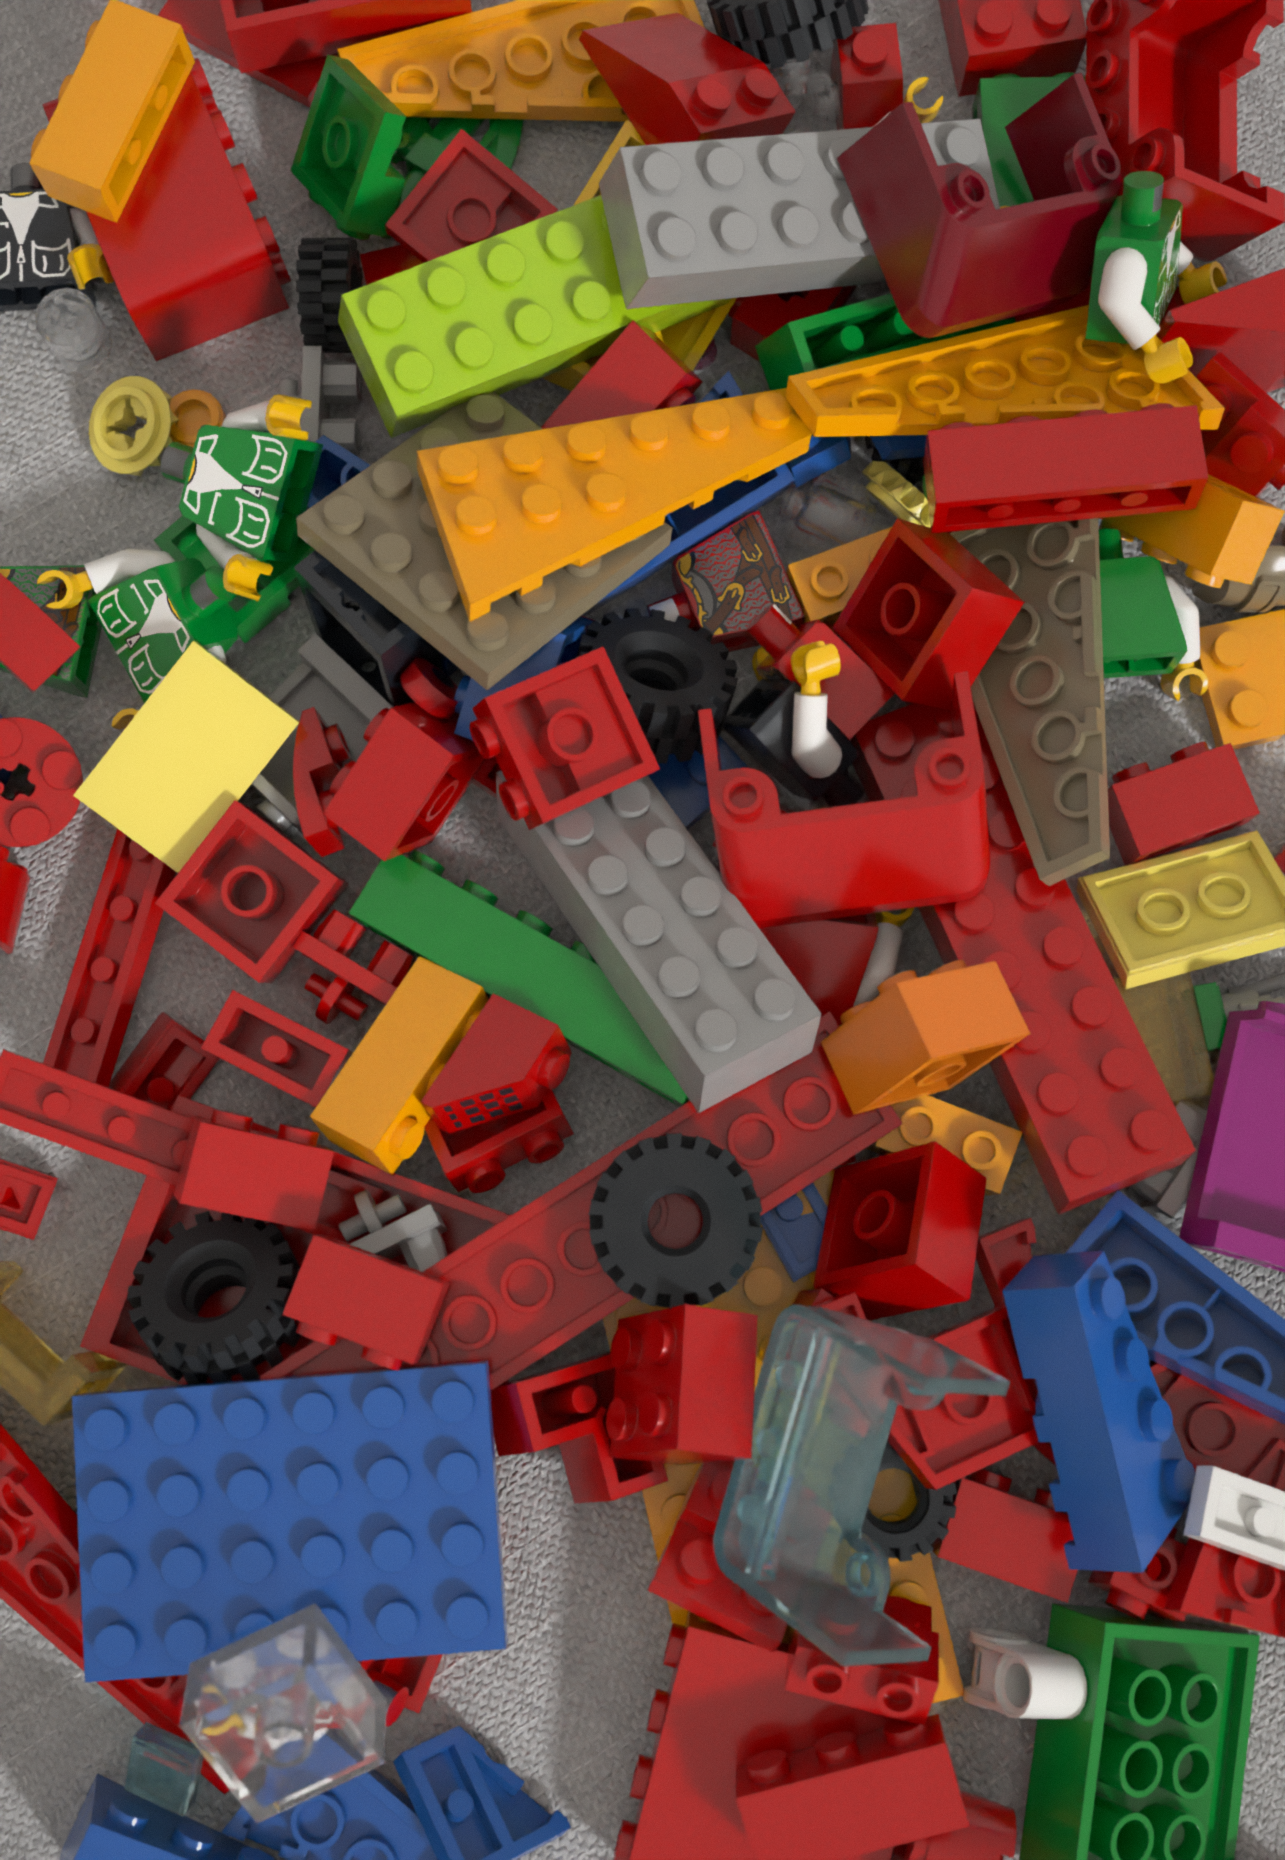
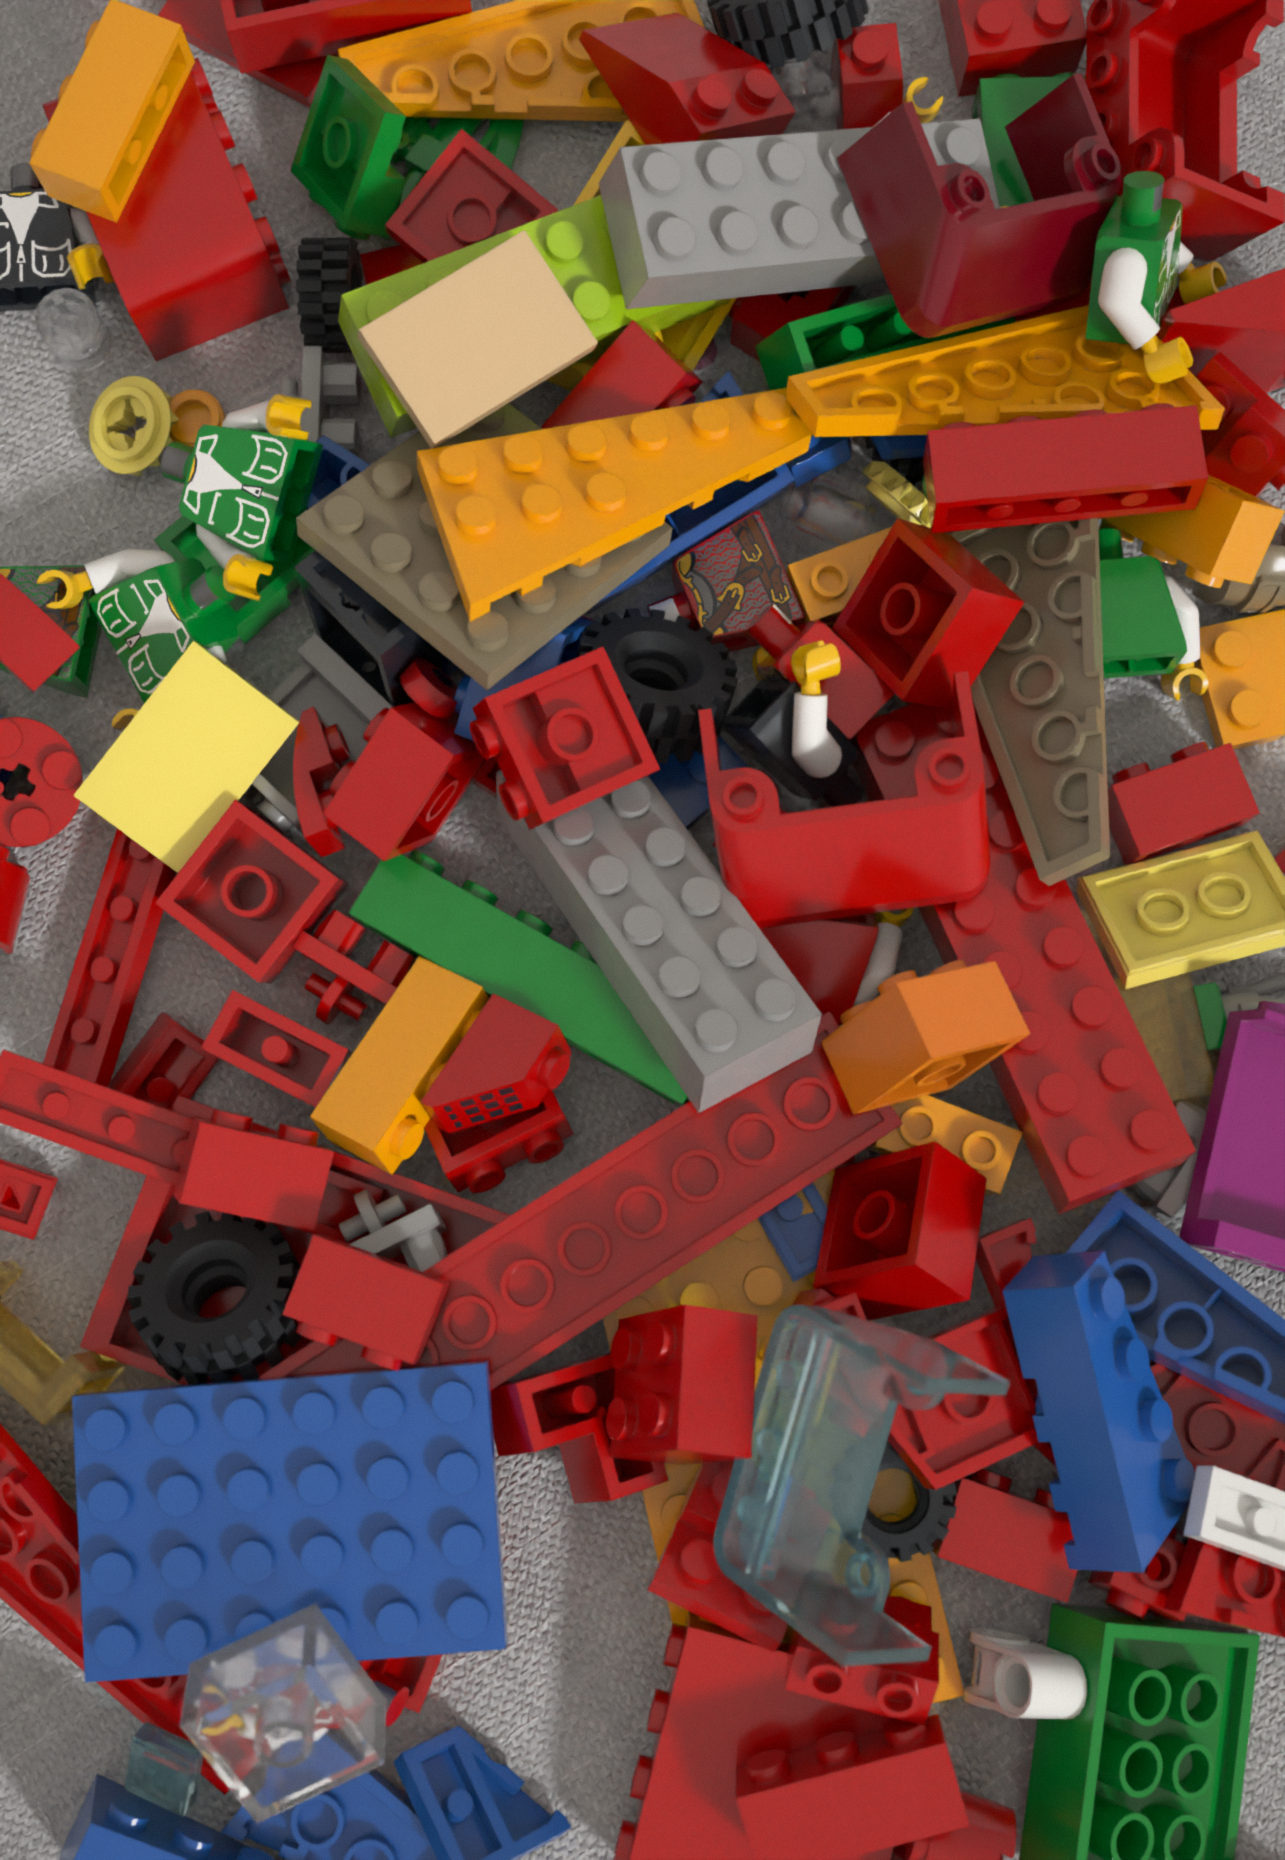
black tyre [589,1133,763,1309] -> none
none -> tan tile [357,230,598,448]

